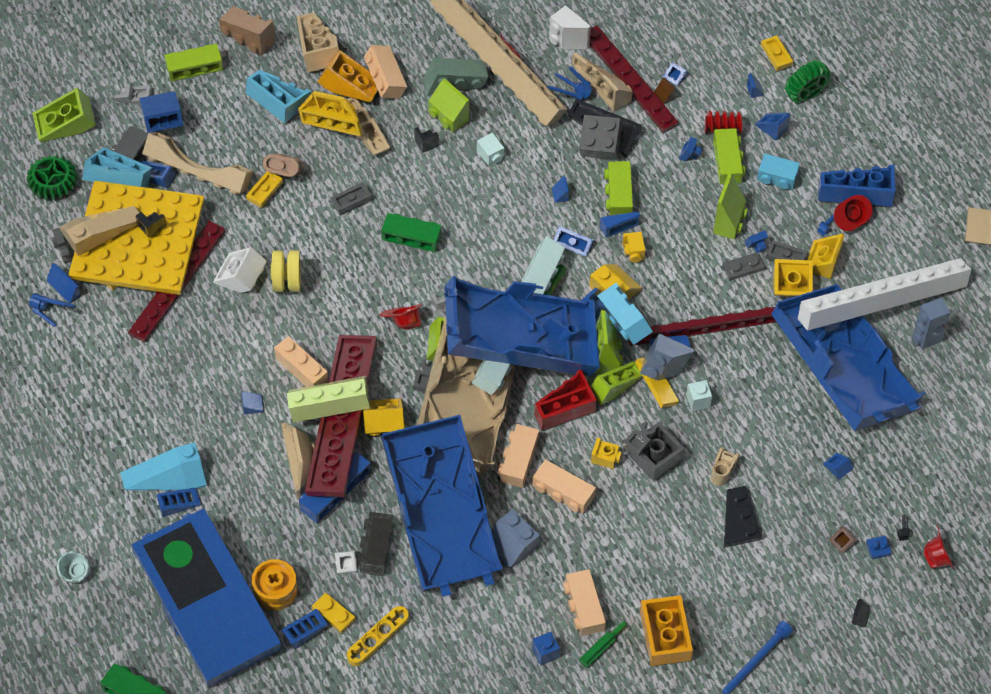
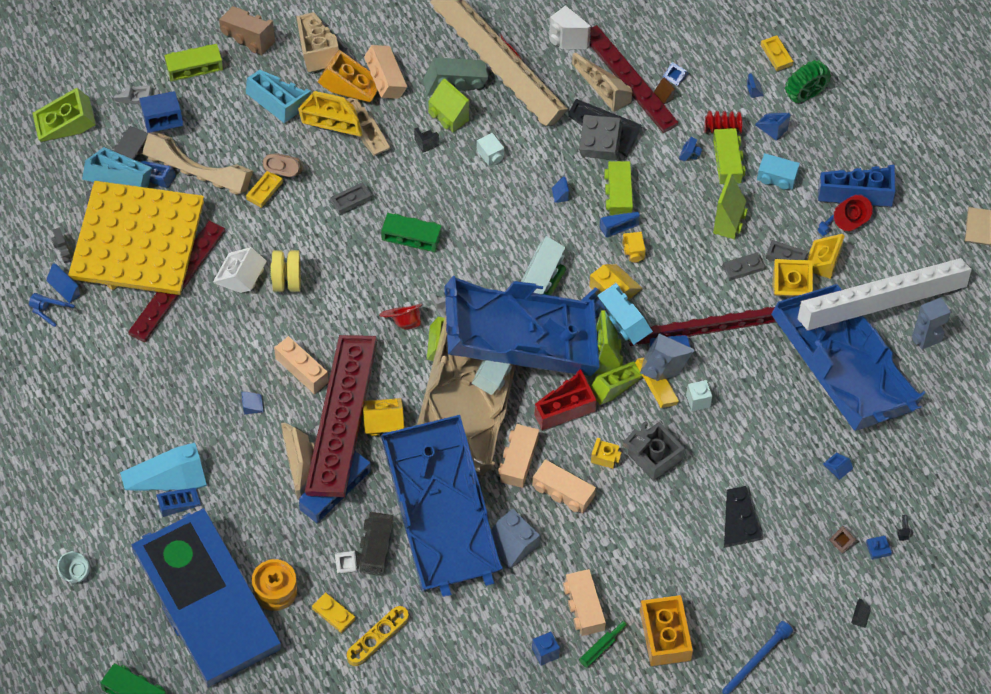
green gear [26,154,77,201] -> none
tan wedge [59,206,139,256] -> none
black panel [135,212,167,238] -> none
blue slope [282,609,328,649] -> none
yellowish green slope [287,376,370,423] -> none
dark grey plate [413,359,432,392] -> none
blue plant [548,66,592,100] -> none
slope [554,226,595,257] -> none
tan piece [711,447,740,486] -> none
blue tile [744,230,768,253] -> none
red piece [924,524,953,569] -> none

